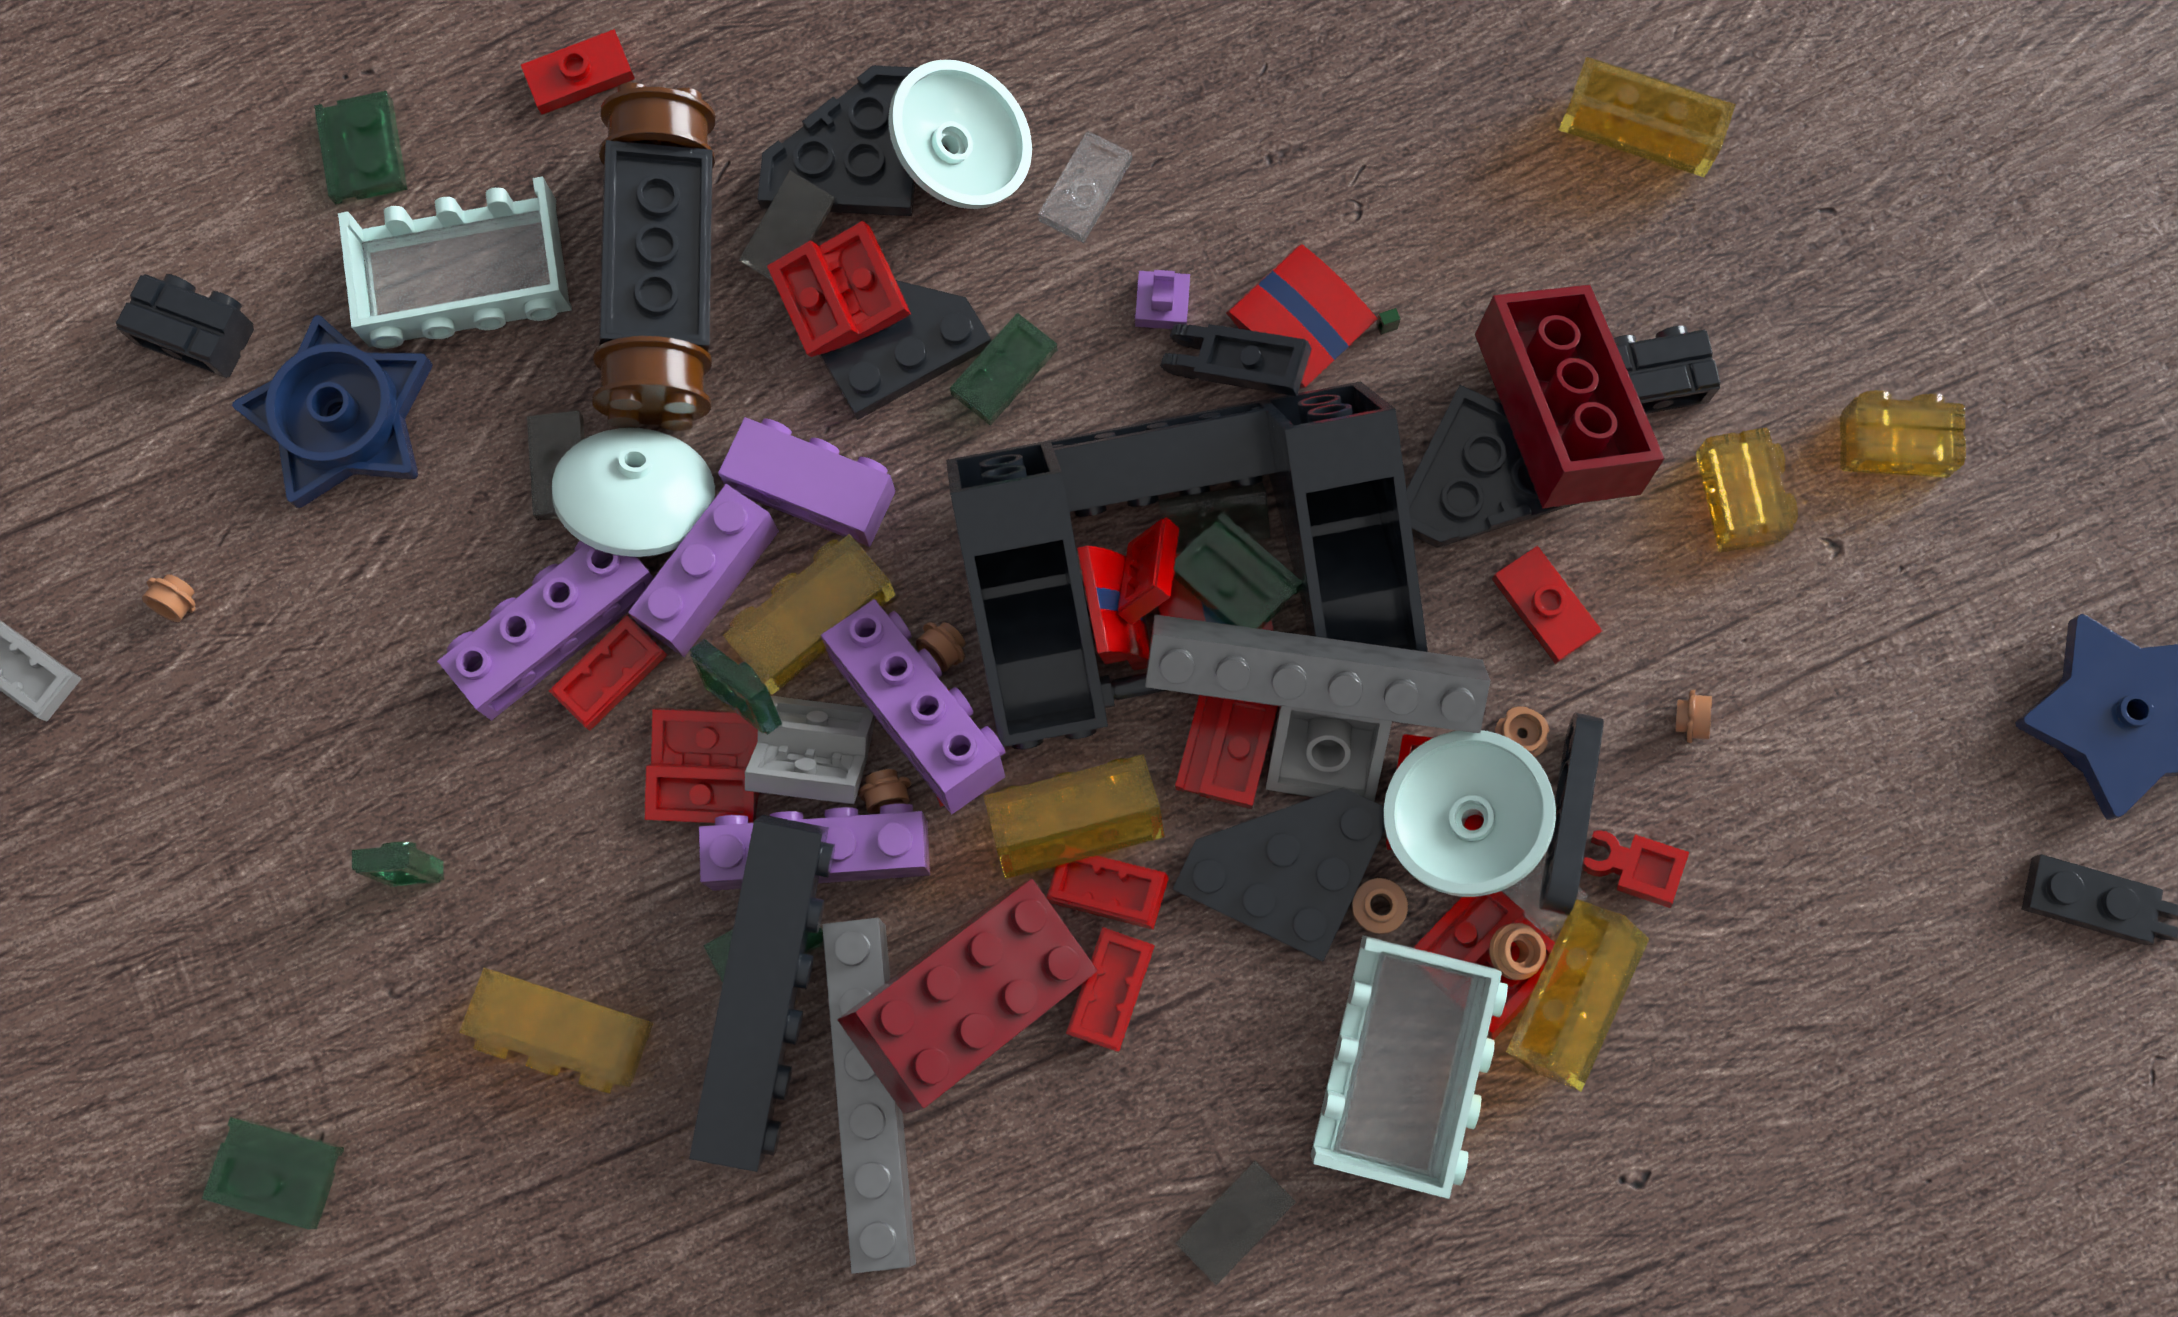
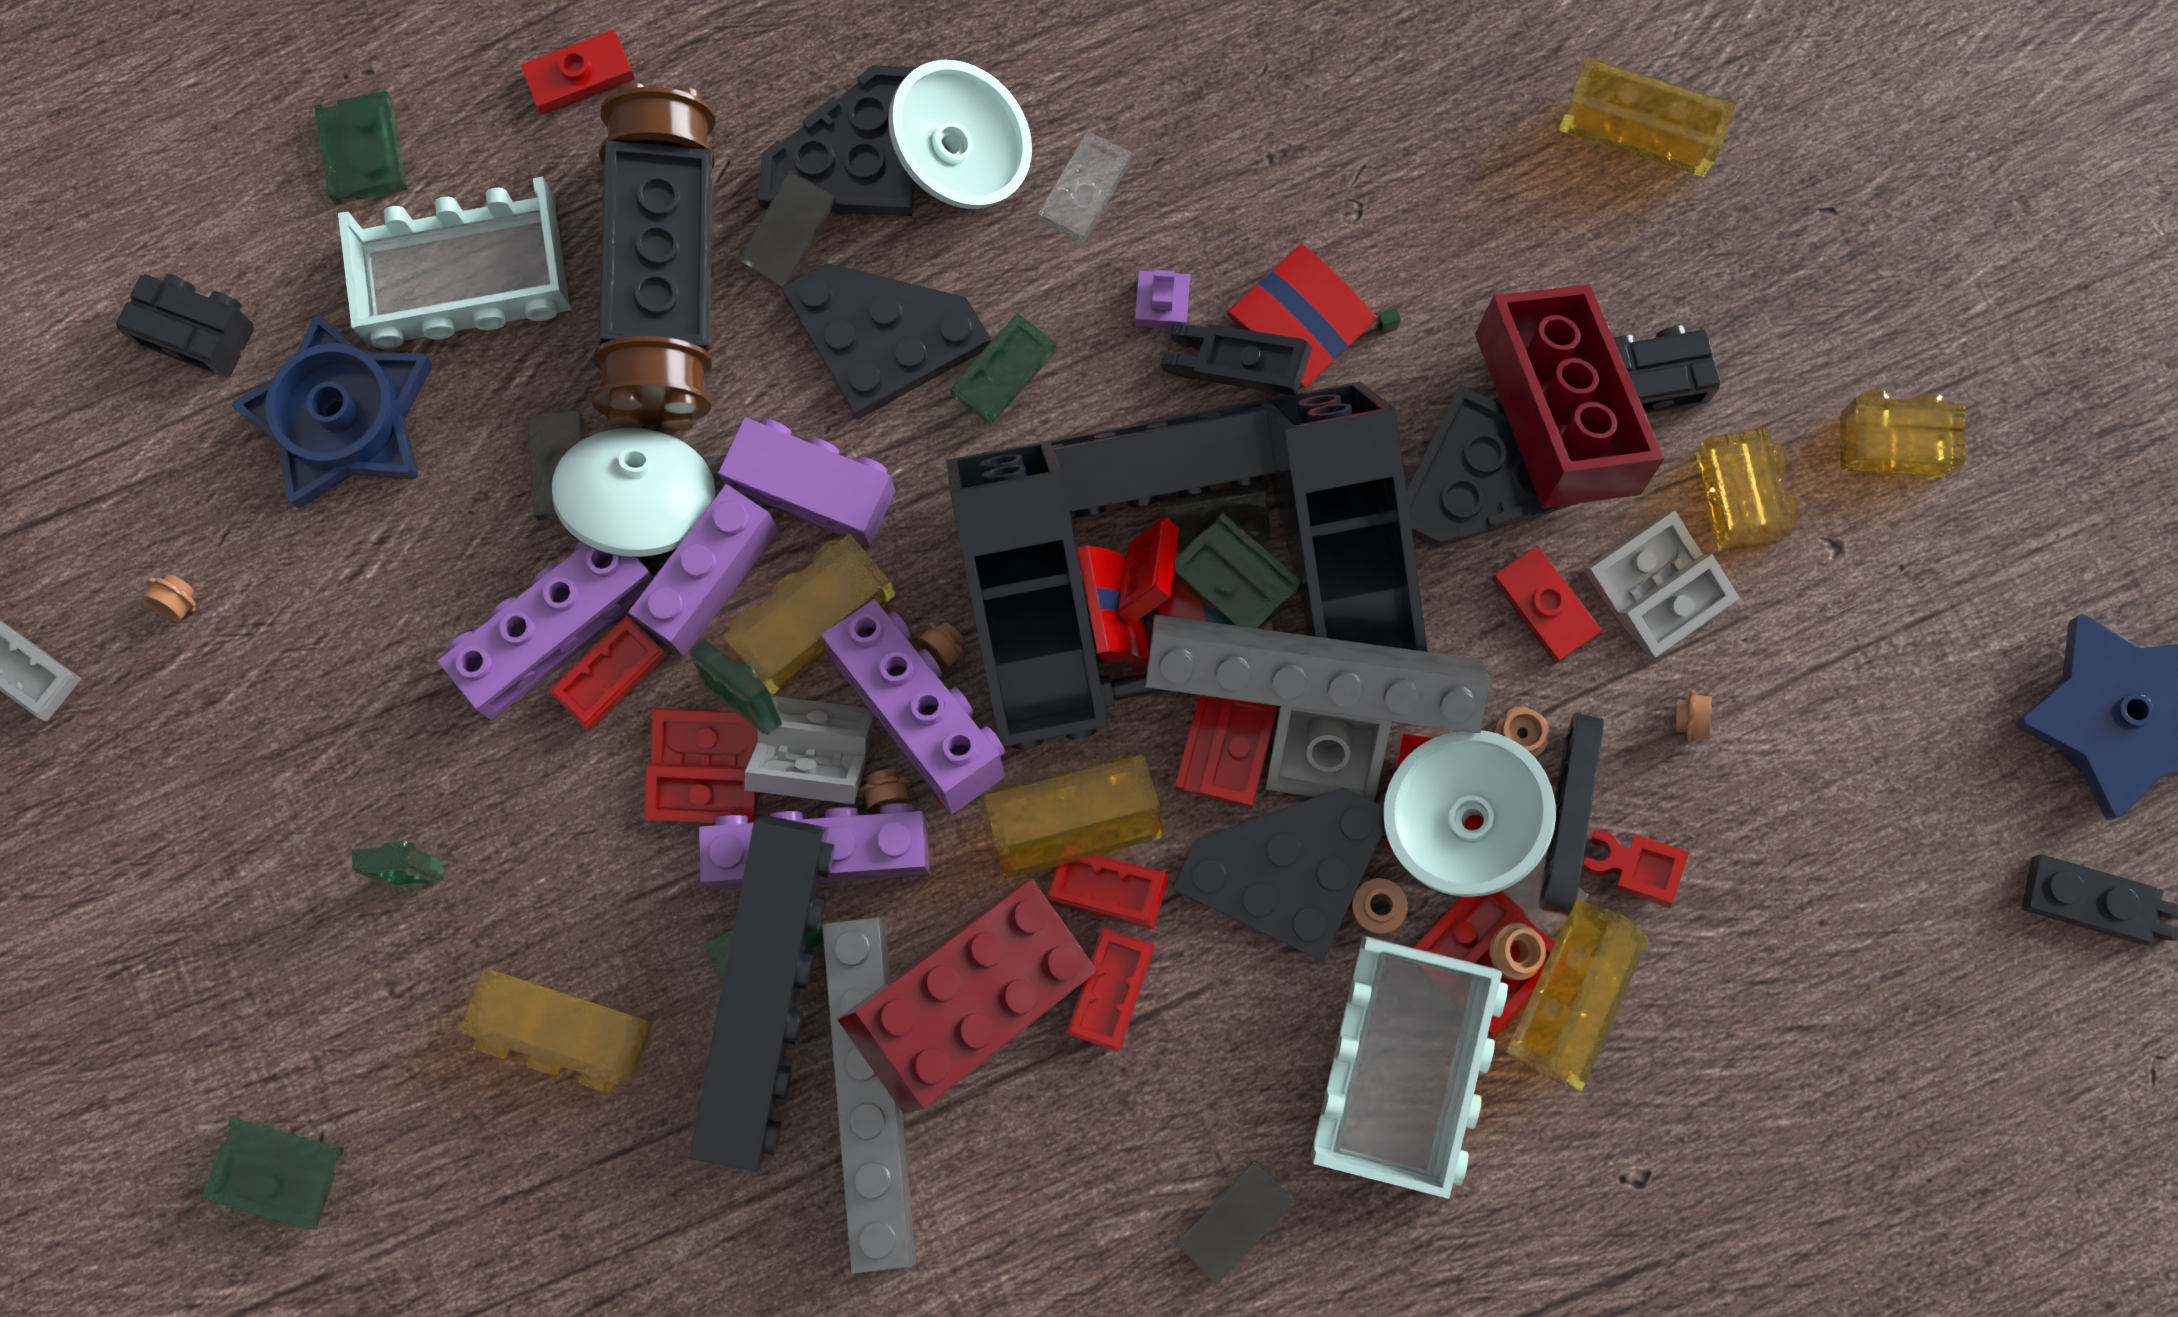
red slope [767,221,911,357] -> none
none -> light grey slope [1583,510,1740,658]

